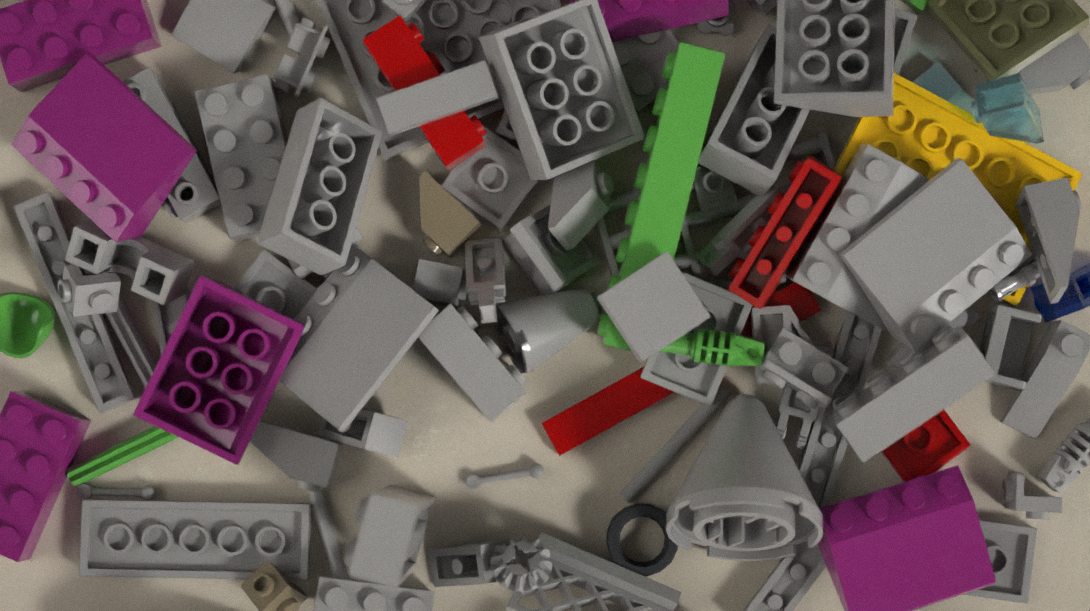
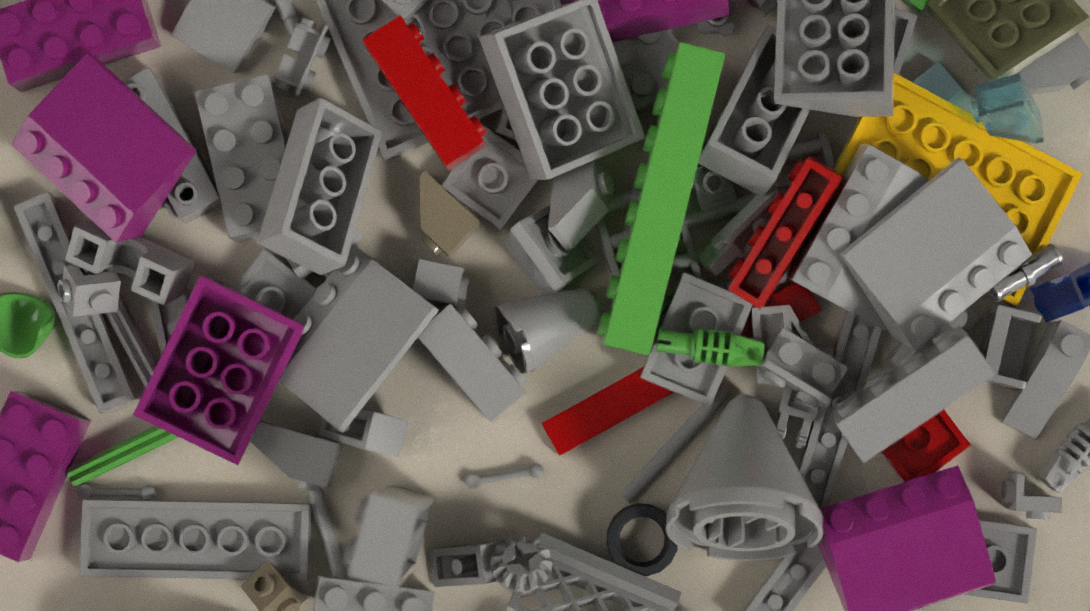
light grey tile [376,60,498,136] -> none
light grey hinge [465,237,506,323] -> none
light grey slope [597,251,711,363] -> none
light grey slope [1015,177,1081,304] -> none

